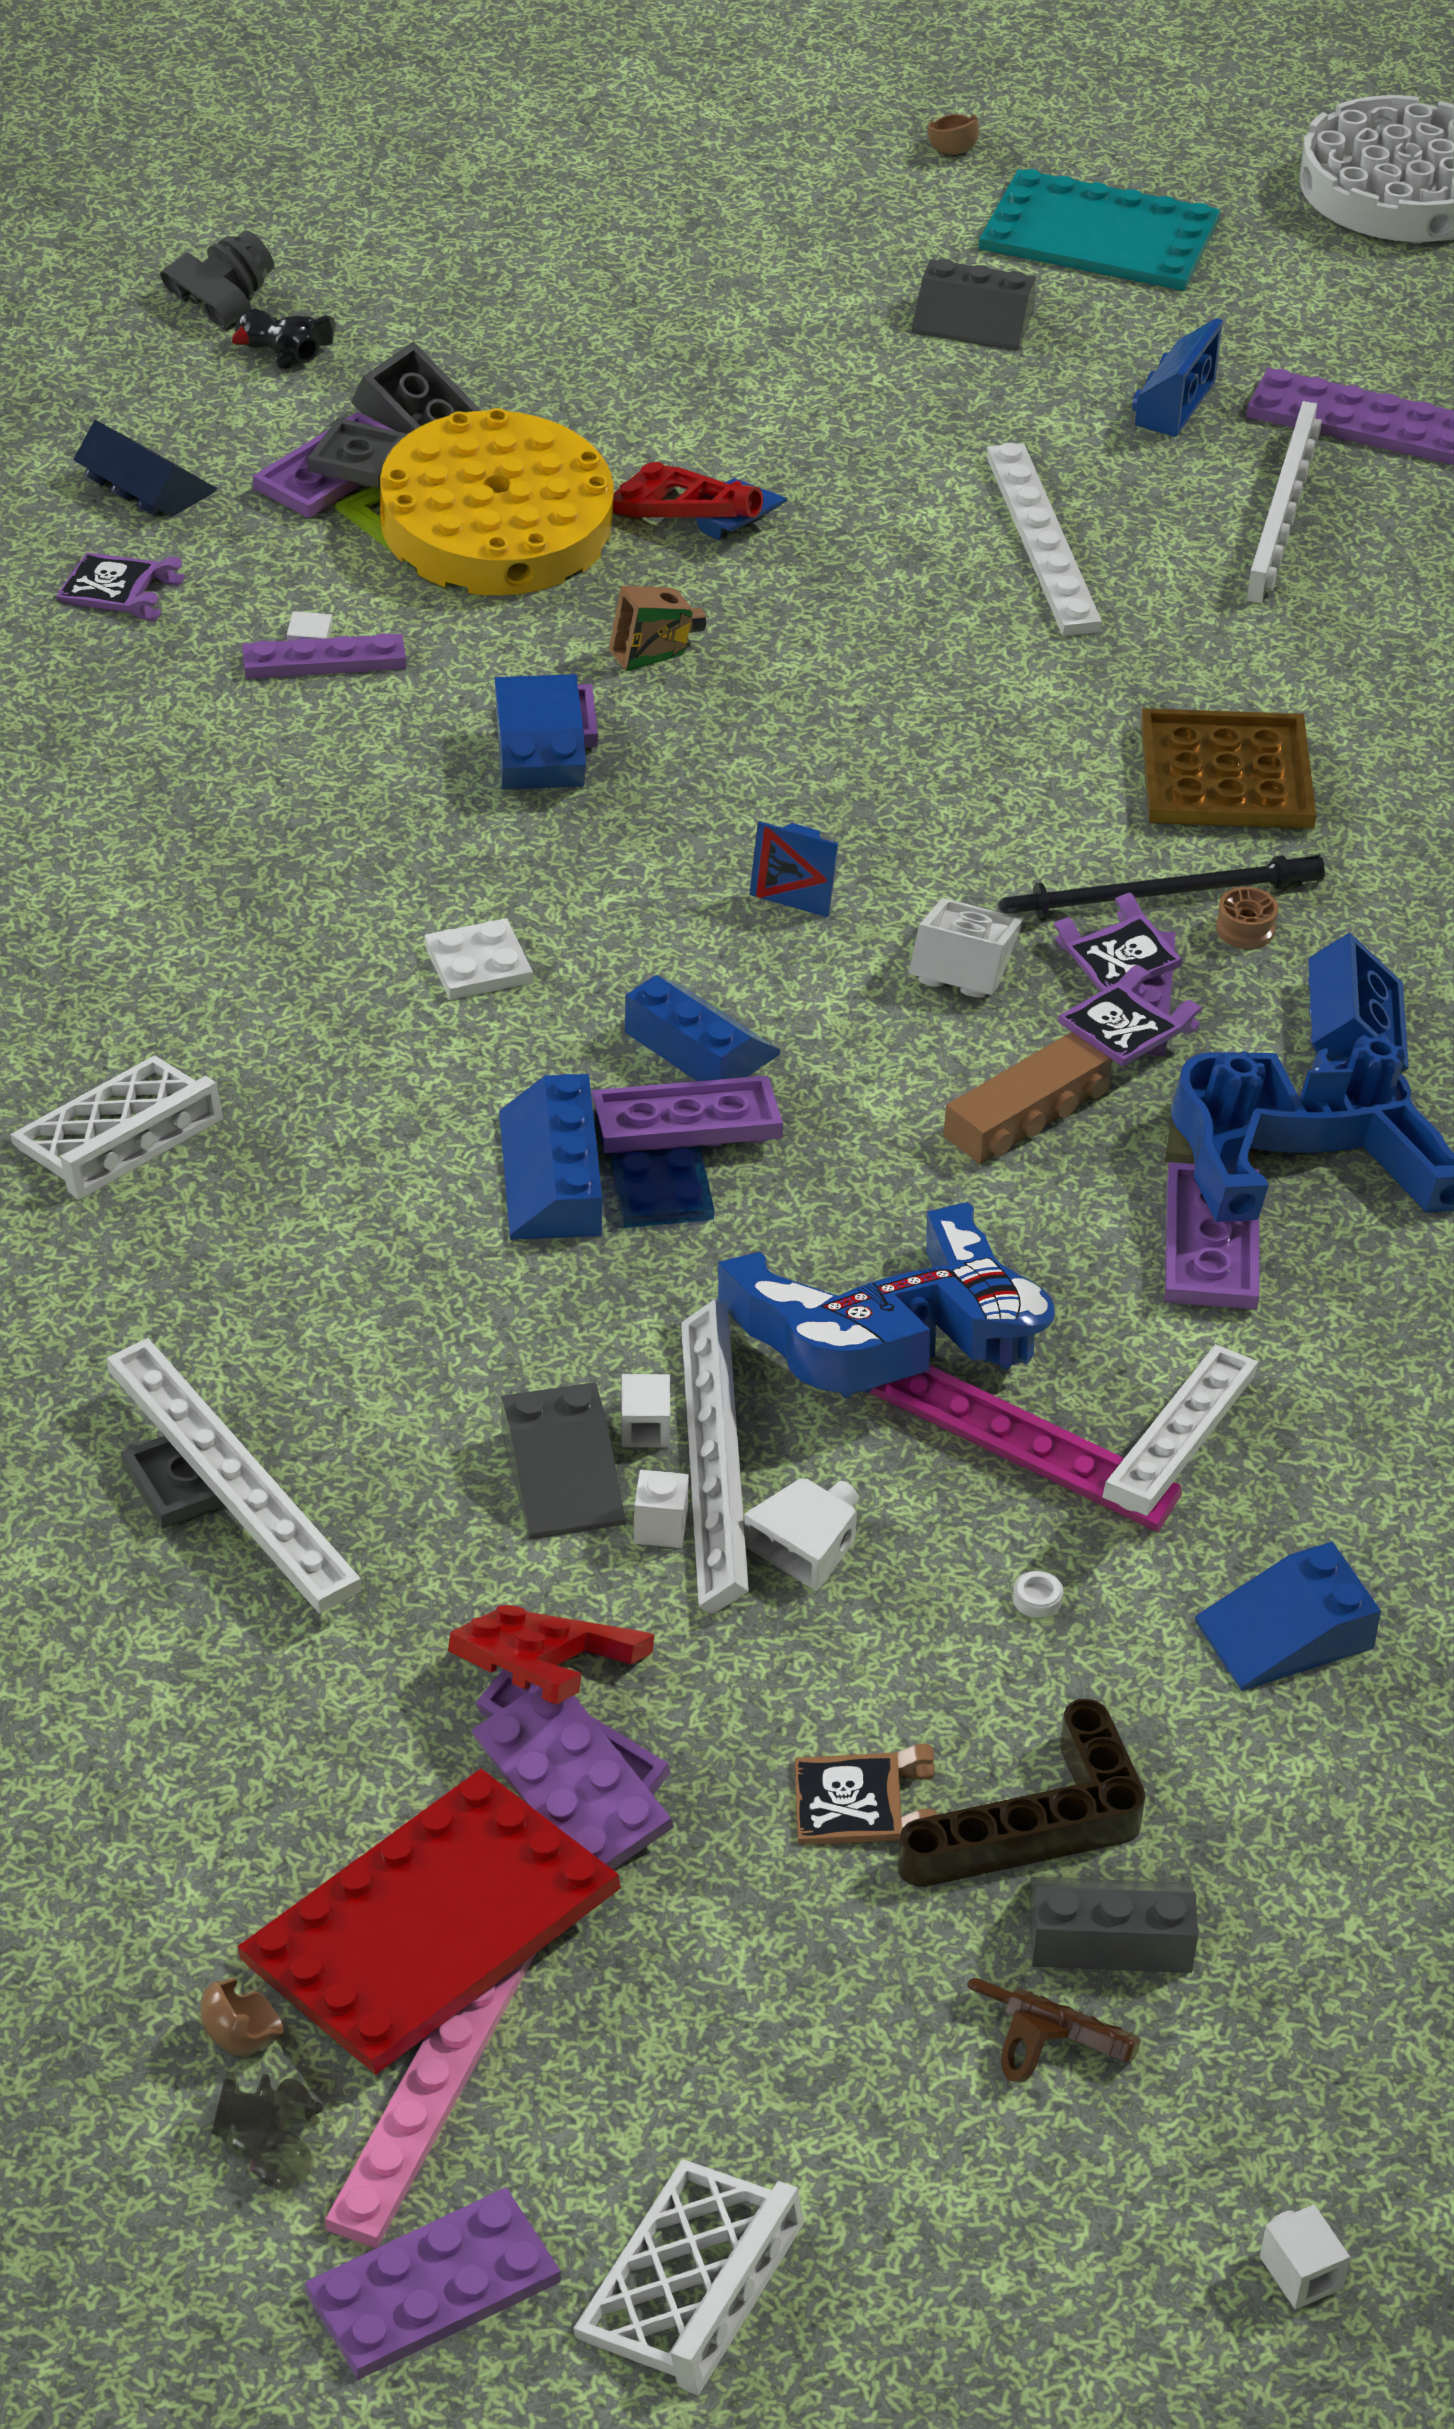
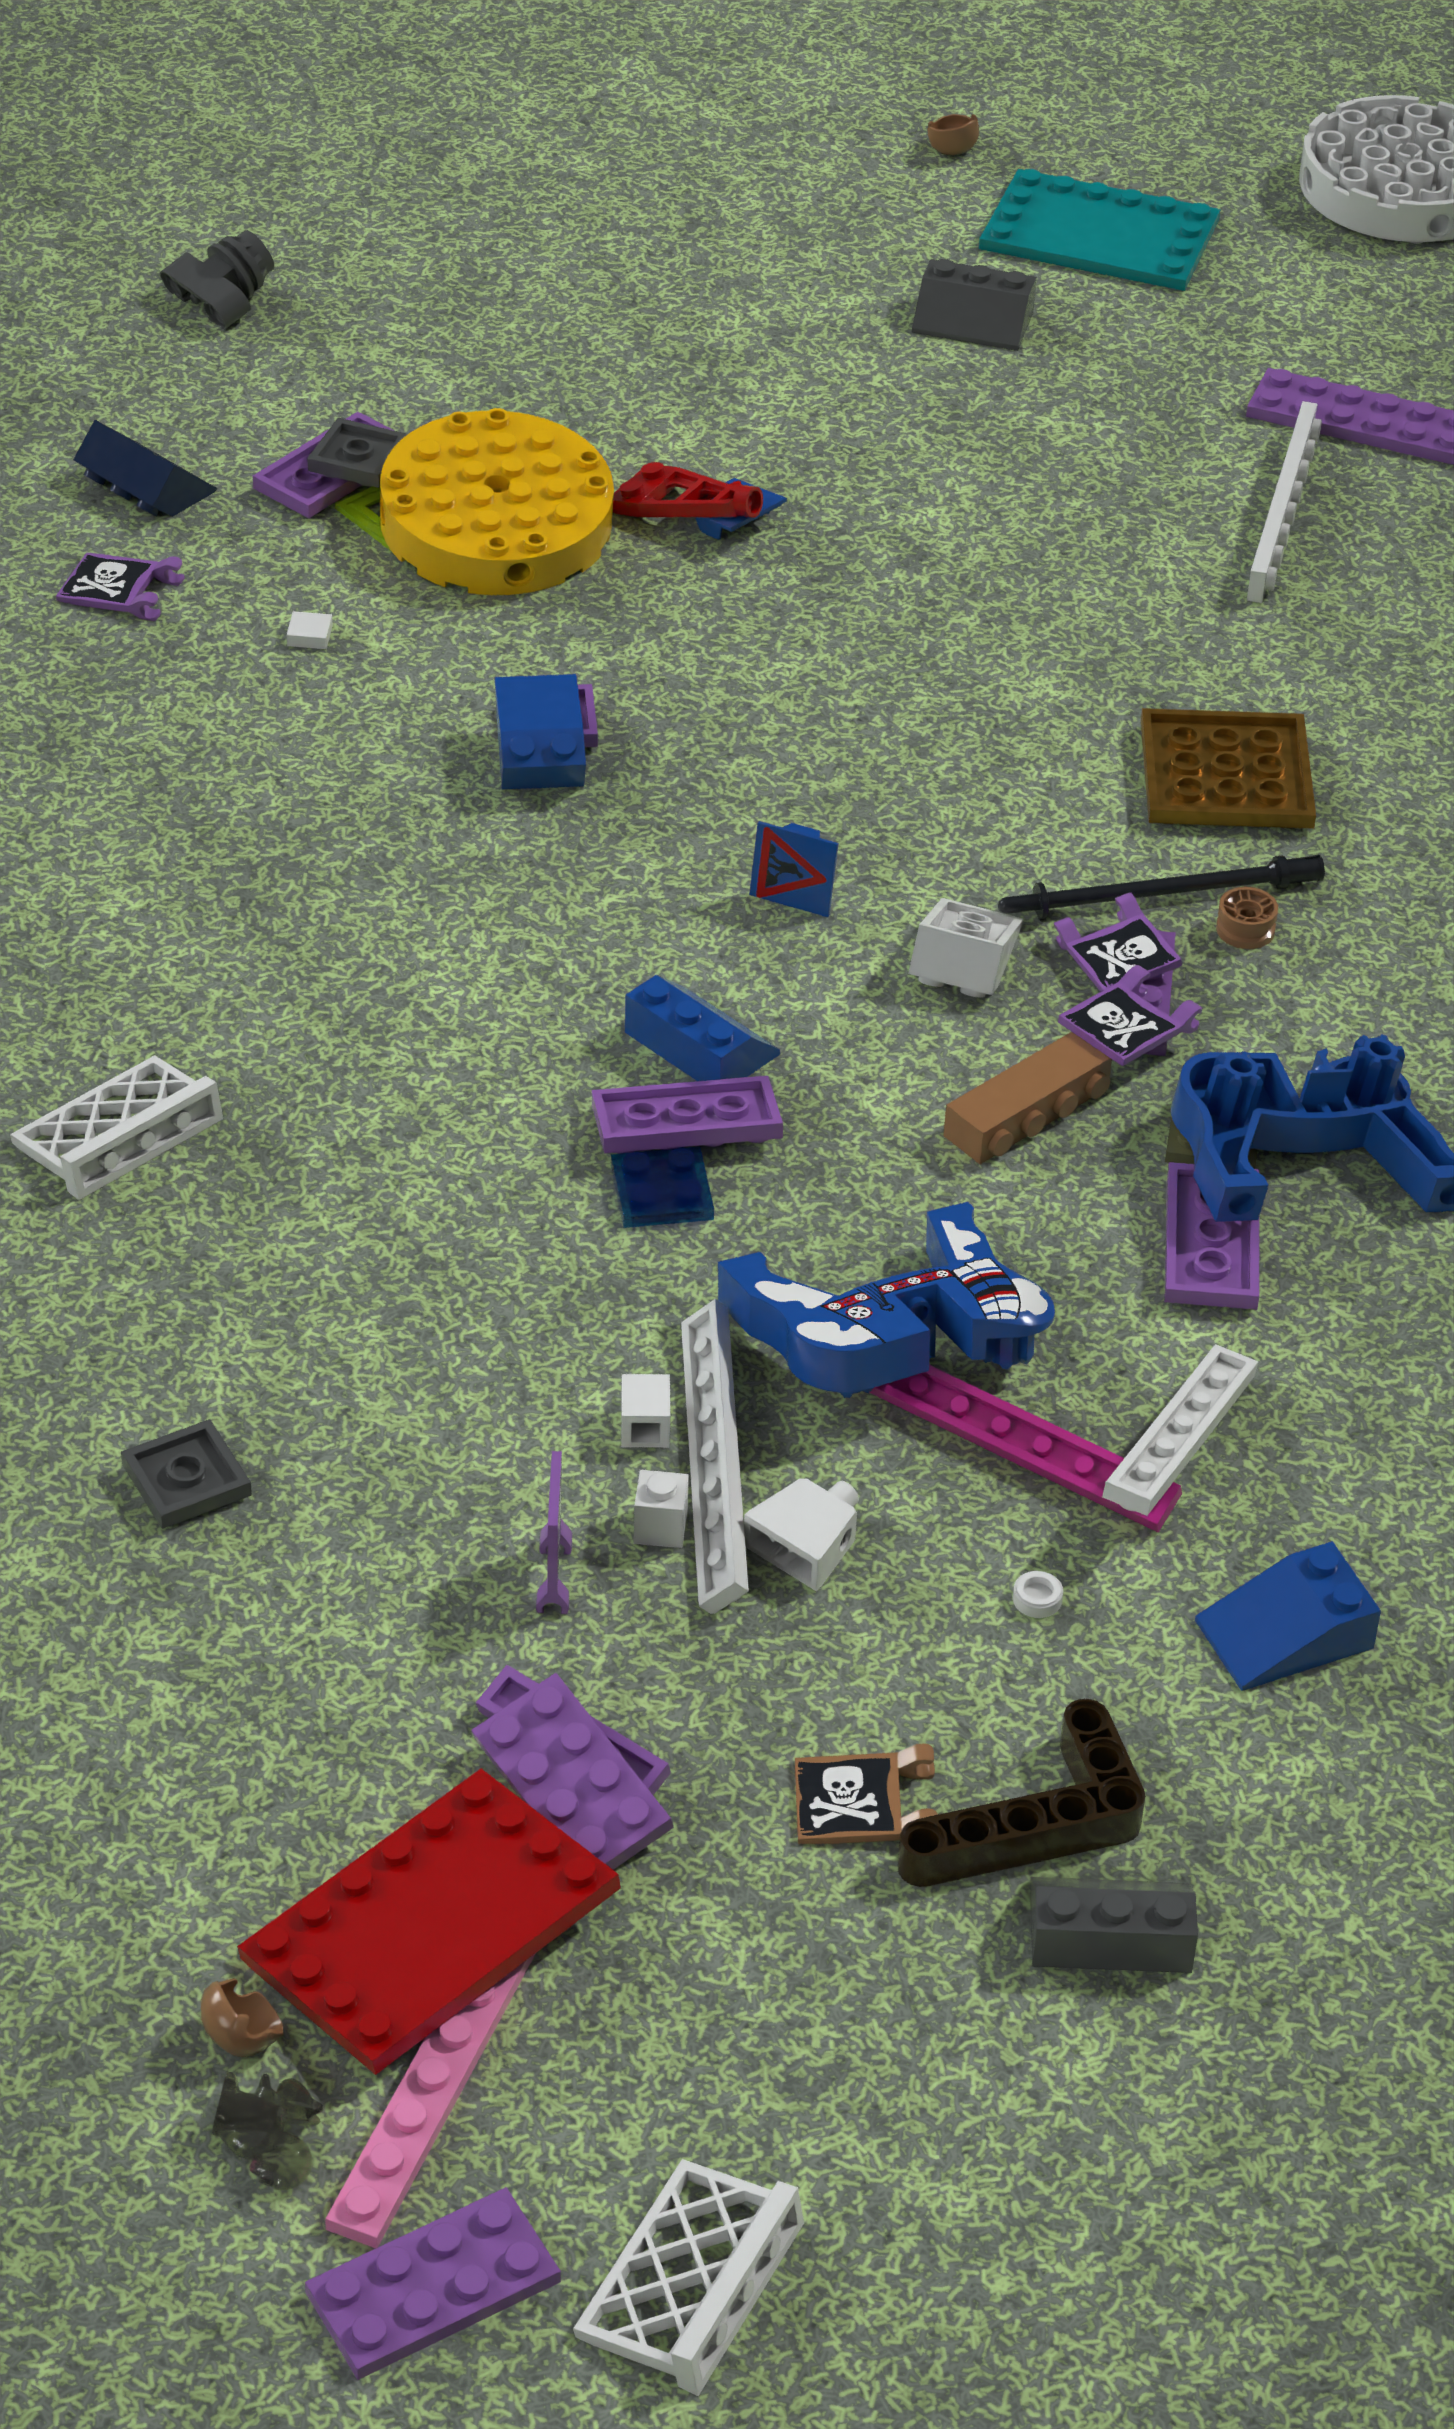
white plate [107,1338,361,1614] -> none
black animal [232,309,336,369] -> none
medium lavender plate [242,633,406,679] -> none
dark grey slope [351,341,481,434] -> none
white plate [425,918,533,1000] -> none
red wing [448,1605,655,1705] -> none
blue slope [499,1074,602,1240] -> none
dark grey slope [501,1382,626,1539] -> none
medium nougat torso [609,586,706,671] -> none
reddish brown piece [967,1978,1141,2083] -> none
white plate [987,443,1102,636] -> none
blue slope [1132,318,1223,437] -> none
white brick [1260,2205,1350,2310] -> none
blue slope [1308,932,1409,1071] -> none
none -> medium lavender flag [536,1451,572,1614]

